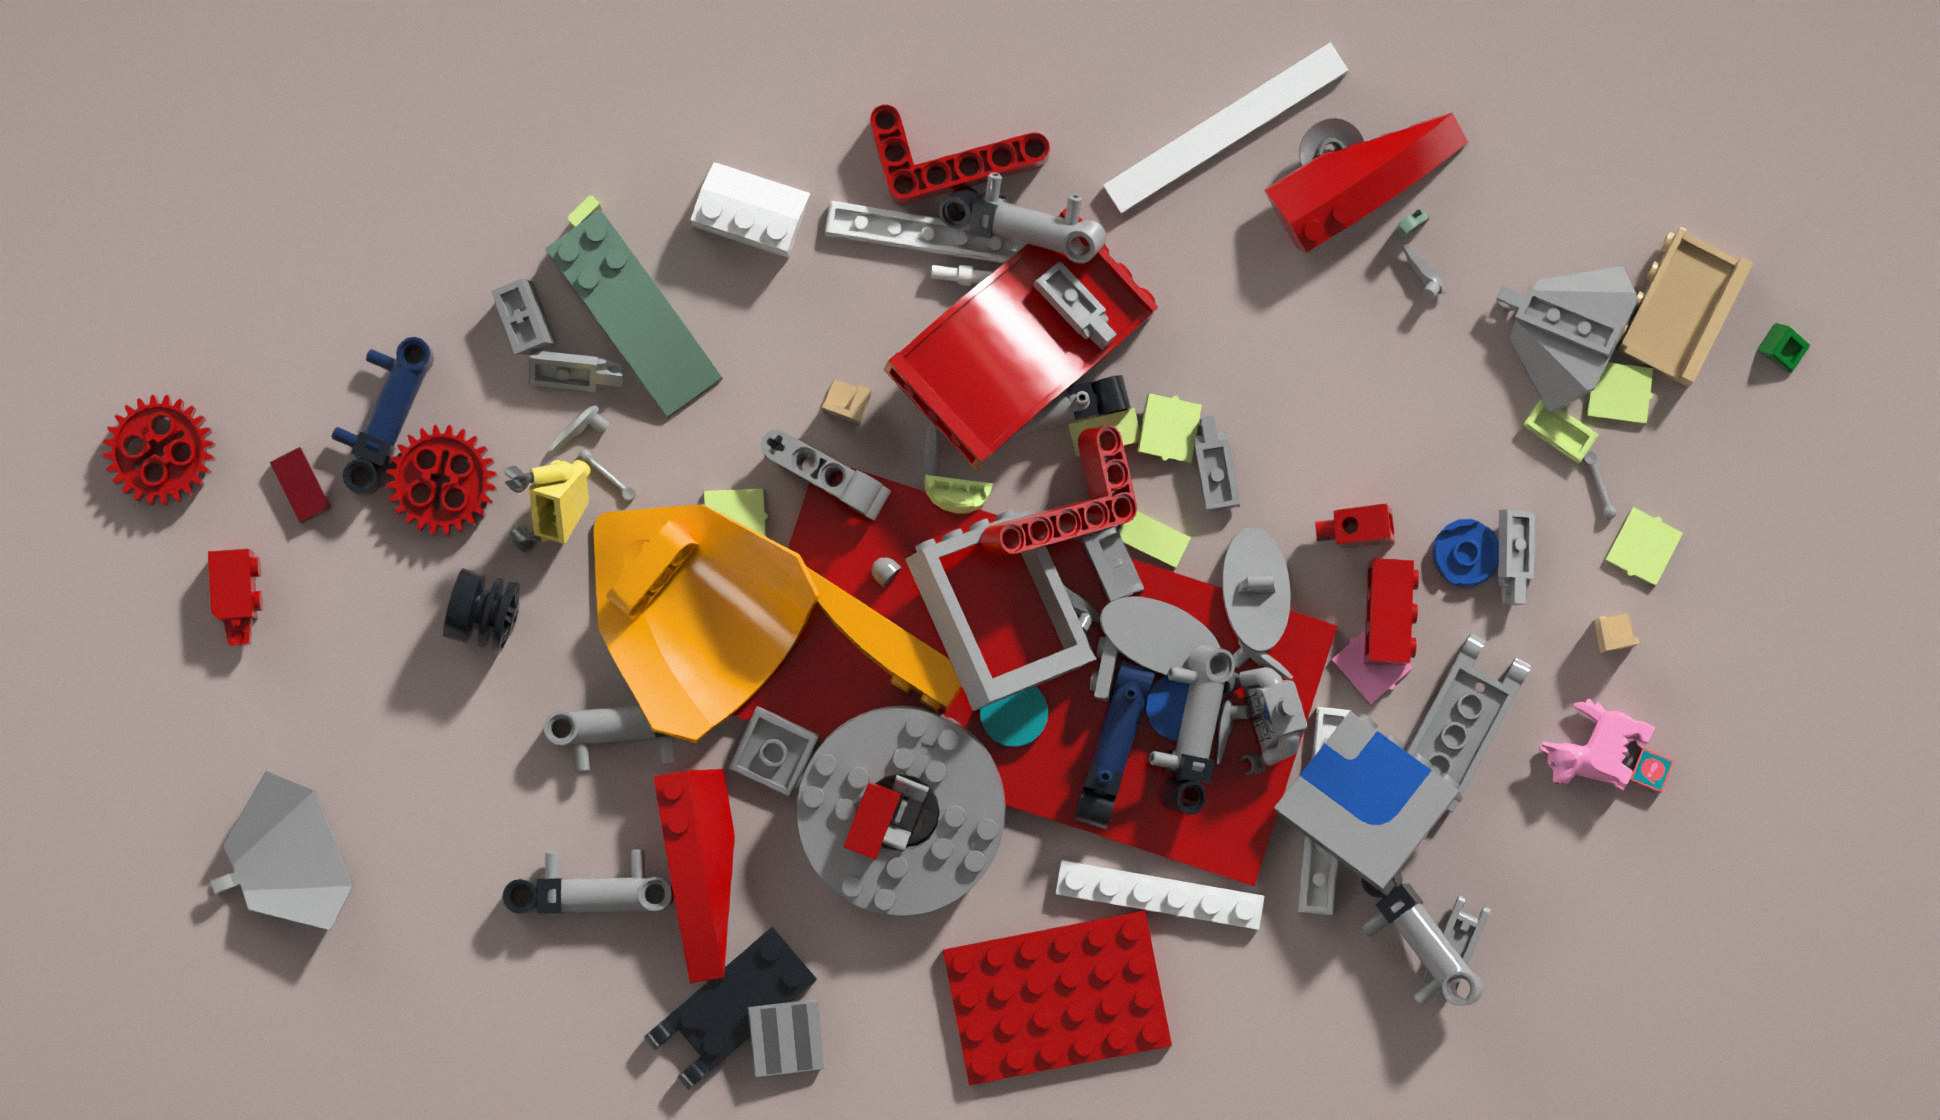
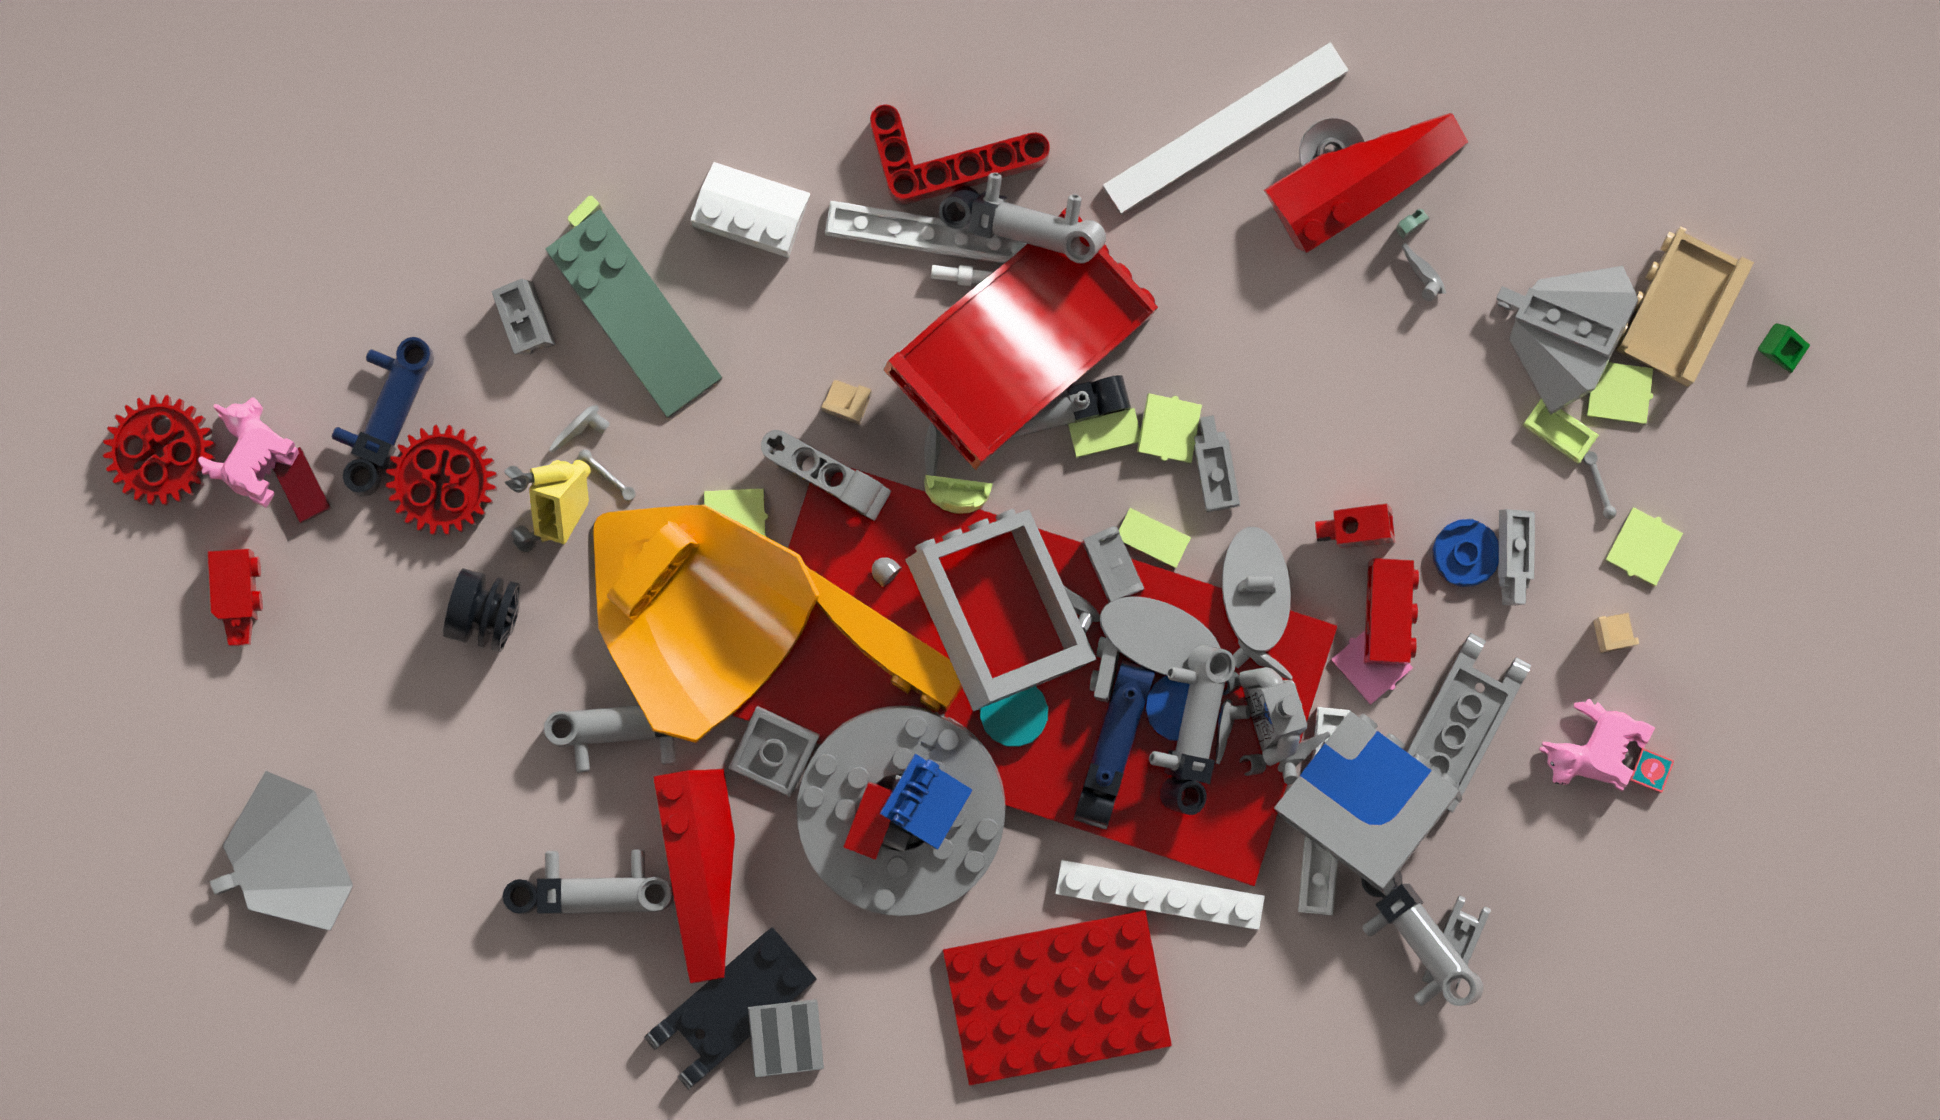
light grey hinge [528,350,624,392] -> none
red beam [981,426,1137,556] -> none
light grey hinge [1033,261,1117,350] -> none
none -> bright pink animal [198,398,299,508]
none -> blue hinge [880,754,972,850]
none -> light grey bar [1278,732,1331,784]

